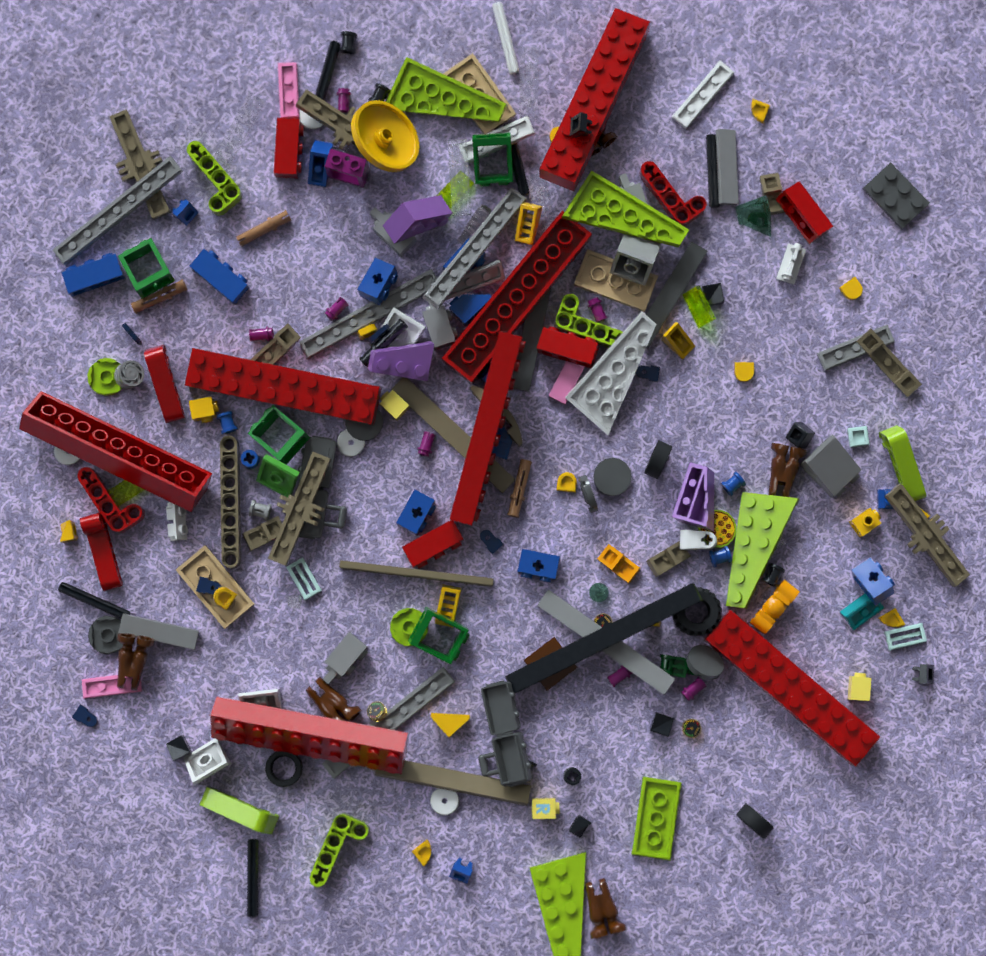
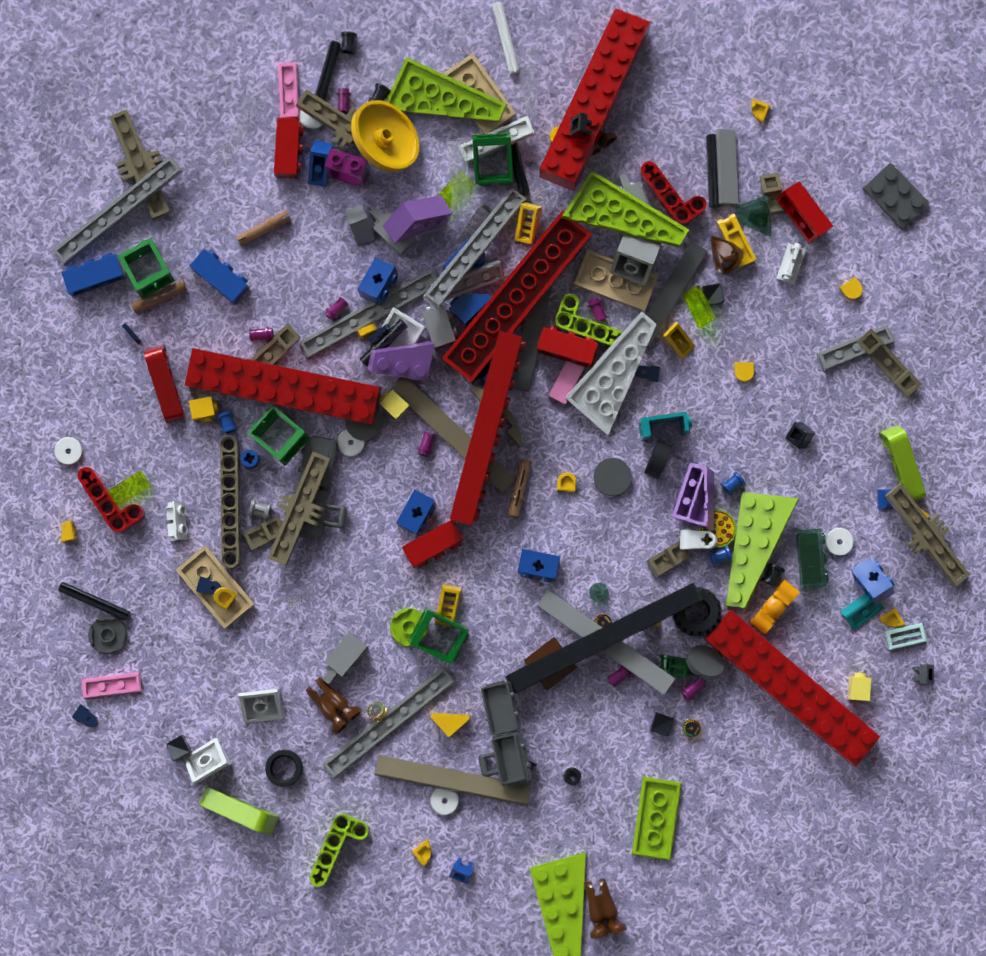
red brick [19,391,212,512] -> none
red beam [80,513,123,591] -> none
lime tile [87,358,122,396] -> none
light grey wheel [114,360,144,389] -> none
reddish brown piece [117,633,155,691] -> none
light grey tile [118,613,199,650] -> none
blue tile [172,199,199,226] -> none
lime beam [187,141,242,216] -> none
red brick [210,697,408,774] -> none
black axle [247,839,259,917] -> none
bright green tile [256,454,300,497] -> none
light aqua tile [286,558,322,600] -> none
dark tan tile [339,560,494,587] -> none
dark blue piece [480,530,504,554] -> none
blue tile [493,426,513,460] -> none
light yellow brick [532,798,560,819] -> none
black slope [569,814,592,838] -> none
dark grey tile [579,475,598,513] -> none
light orange slope [597,544,641,584] -> none
white tile [672,61,734,129] -> none
black tyre [736,803,774,839] -> none
reddish brown piece [768,443,807,497] -> none
light grey slope [800,434,861,498] -> none
light aqua tile [847,426,870,448] -> none
yellow brick [849,508,881,538] -> none
none -> light grey slope [344,205,375,246]
none -> teal panel [638,411,692,441]
none -> reddish brown piece [711,236,743,274]
none -> yellow plate [716,214,757,269]
none -> clear green brick [795,529,829,589]
none -> white piece [825,528,854,556]

